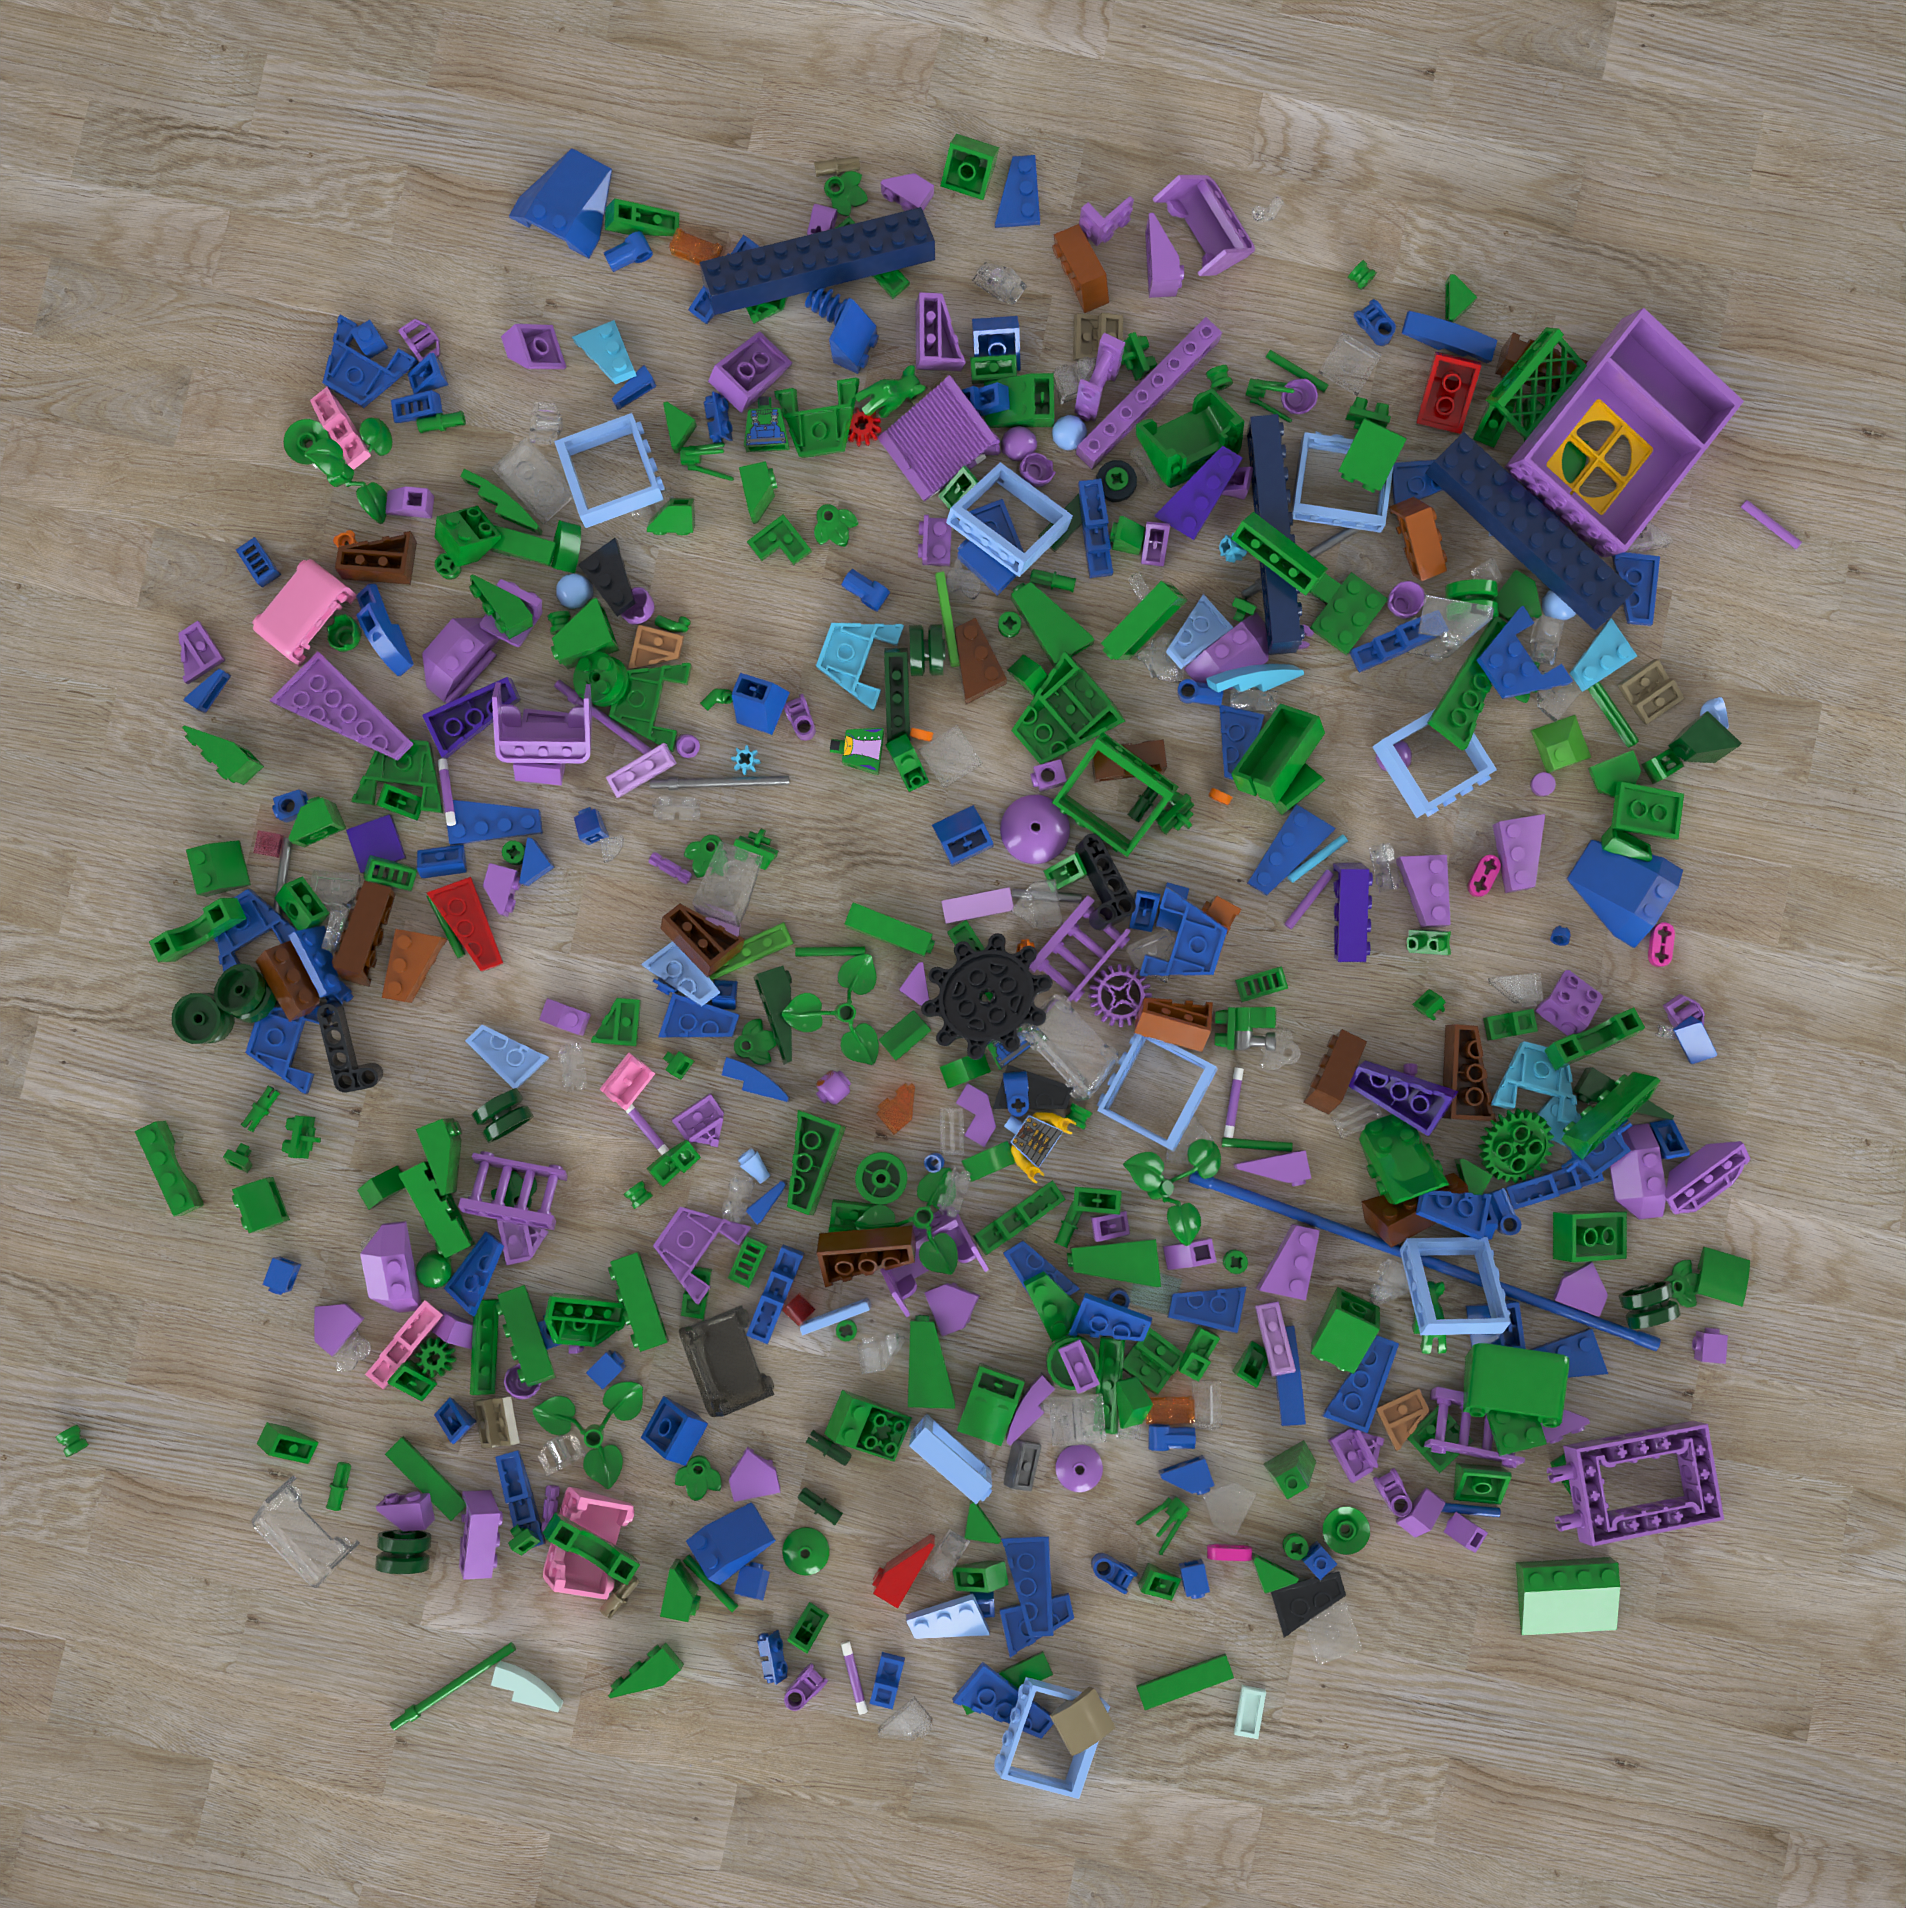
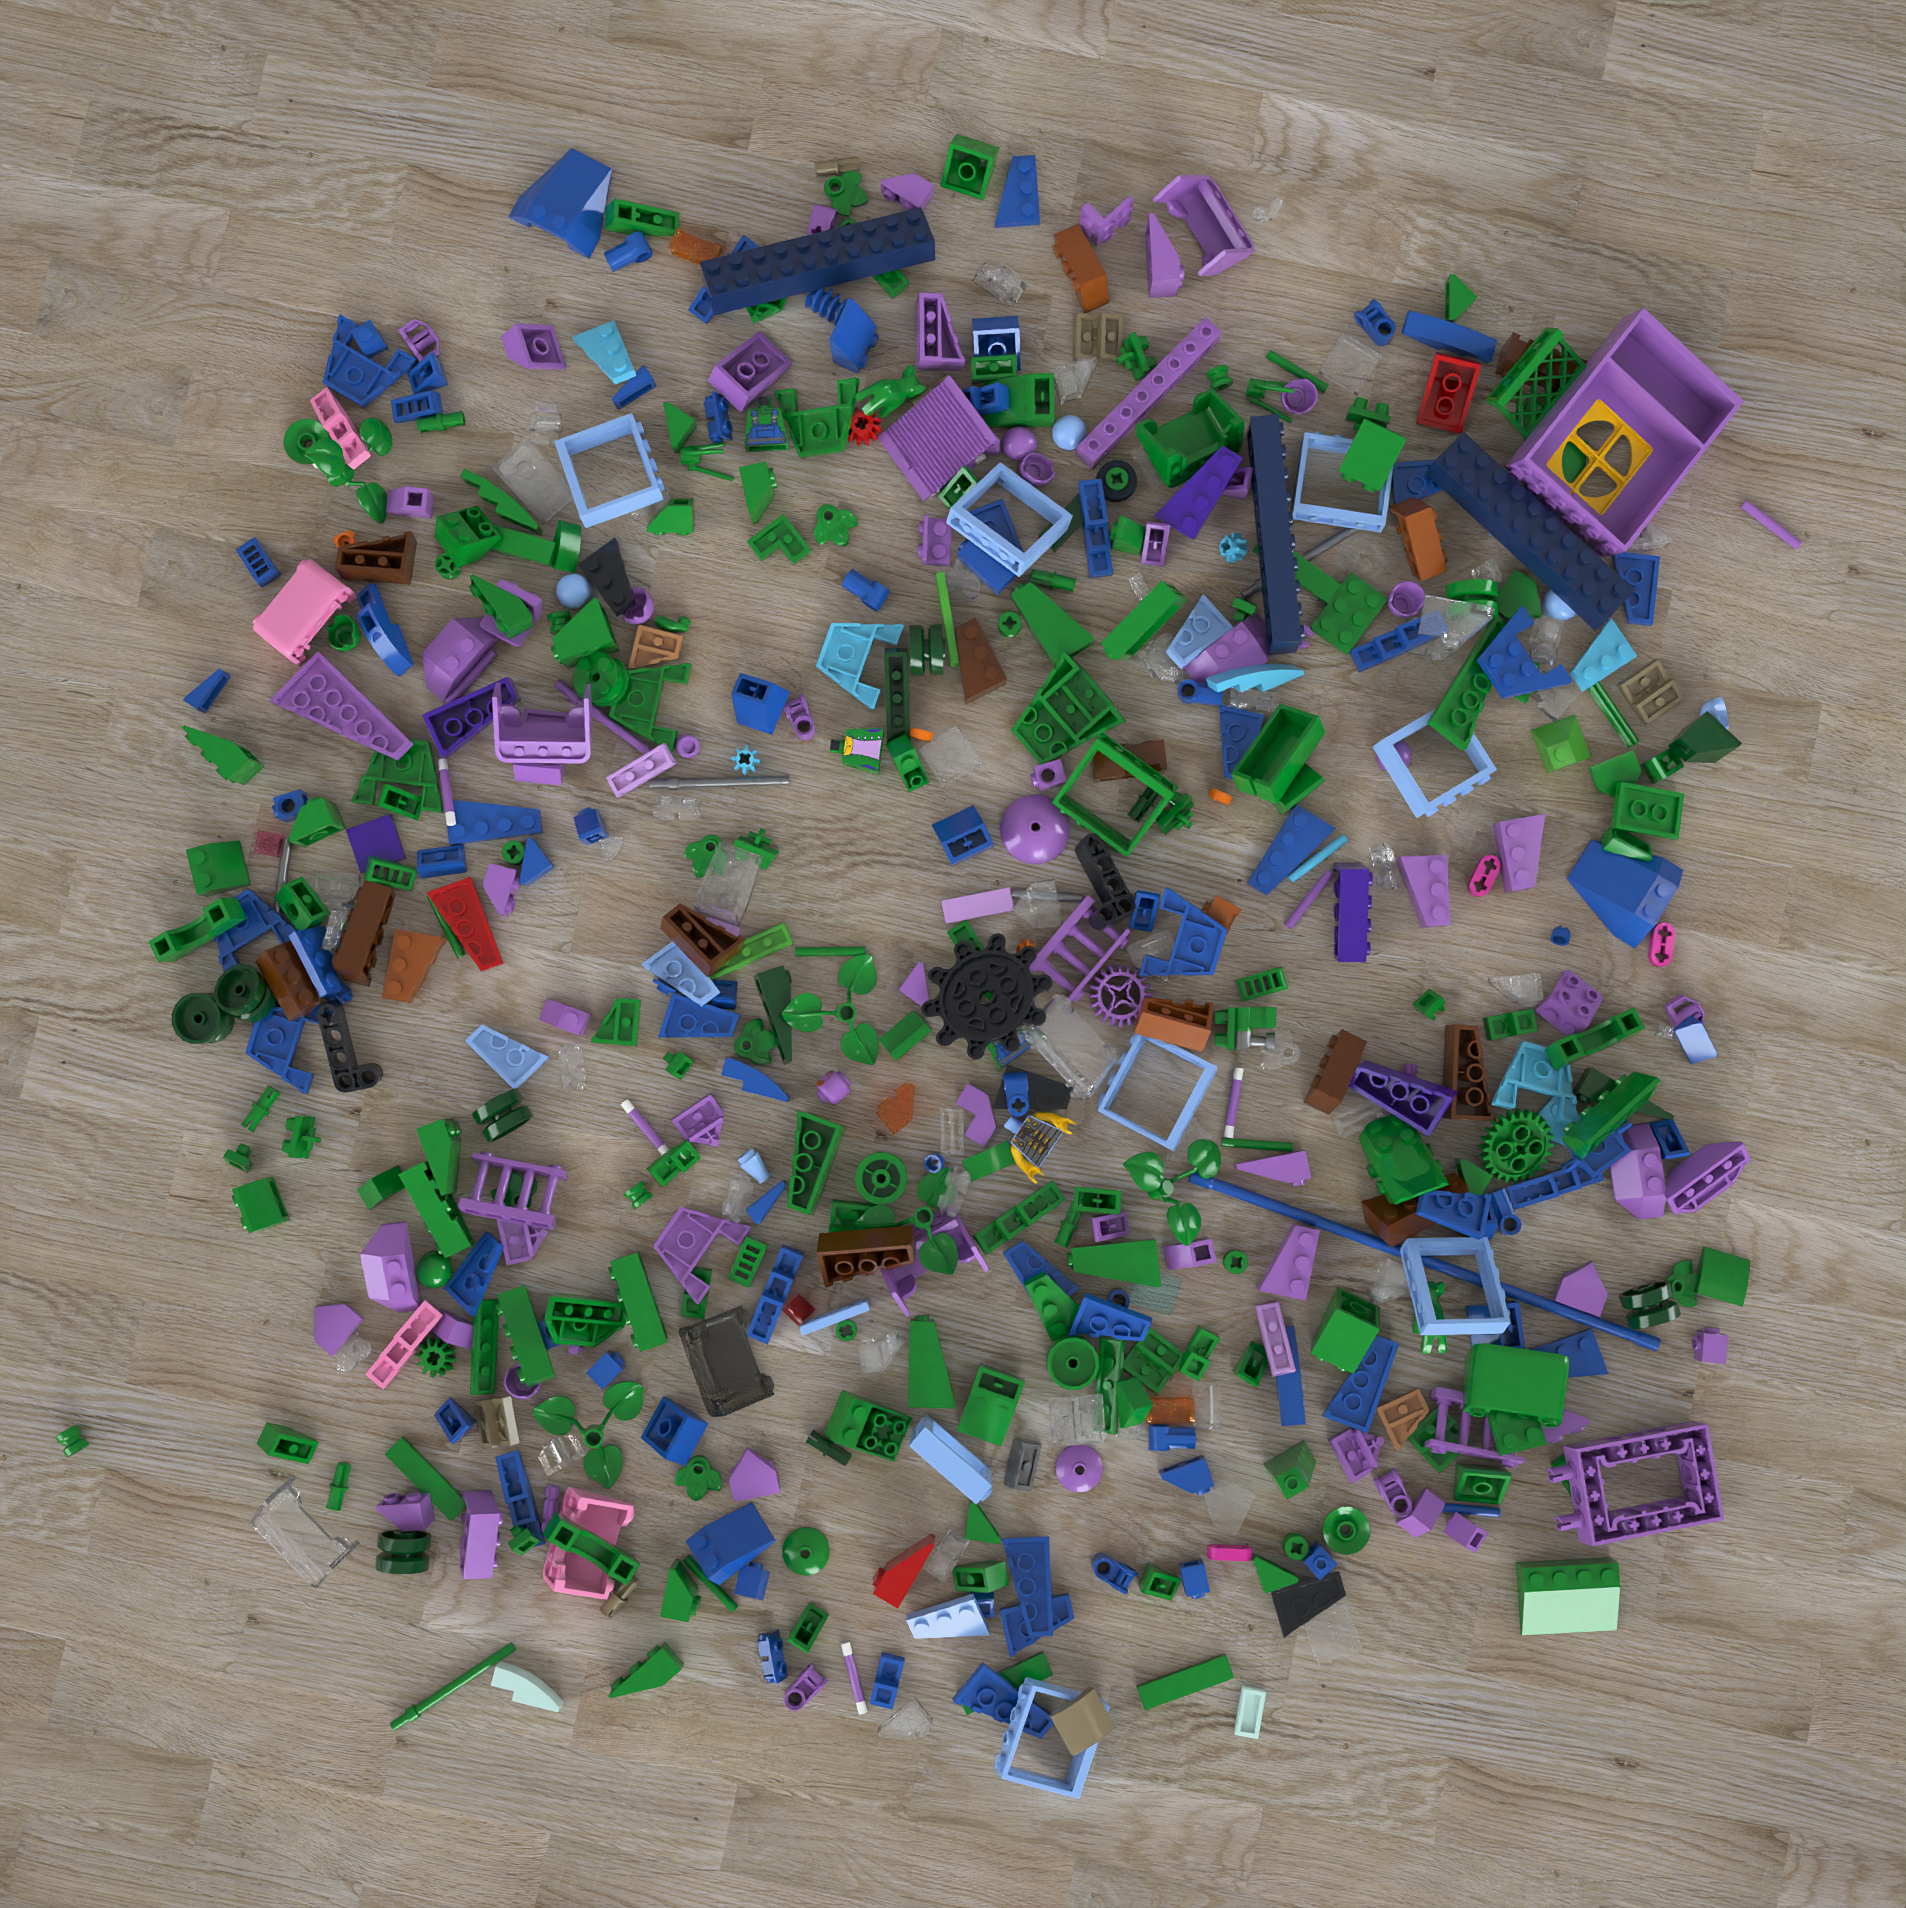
green arch [134,1121,204,1217] -> none
medium lavender wing [178,621,225,684] -> none
blue brick [262,1256,301,1295] -> none
green slope [387,1360,437,1402] -> none
bright pink hinge [600,1053,655,1110] -> none
medium lavender axle [648,852,692,884] -> none
green arm [700,688,733,711] -> none
dark green axle [798,1487,843,1526] -> none
green slope [844,902,935,957] -> none
medium lavender slope [924,1283,980,1336] -> none
green slope [940,1055,991,1089] -> none
medium lavender slope [1006,1373,1055,1445] -> none
green slope [1007,654,1048,697] -> none
green slope [1043,853,1087,892] -> none
medium lavender plate [1058,1339,1100,1394] -> none
green wheel [1065,1103,1093,1130] -> none
medium lavender fence [1074,333,1125,422] -> none
green plant [1136,1497,1190,1555] -> none
blue slope [1156,882,1189,932] -> none
blue wing [1167,1287,1246,1333] -> none
green brick [1231,512,1328,596] -> none
green wheel [1348,260,1377,290] -> none
green hips [1407,929,1451,956] -> none
green slope [1473,399,1516,448] -> none
medium lavender tile [1530,772,1556,796] -> none
green slope [1553,1211,1627,1262] -> none

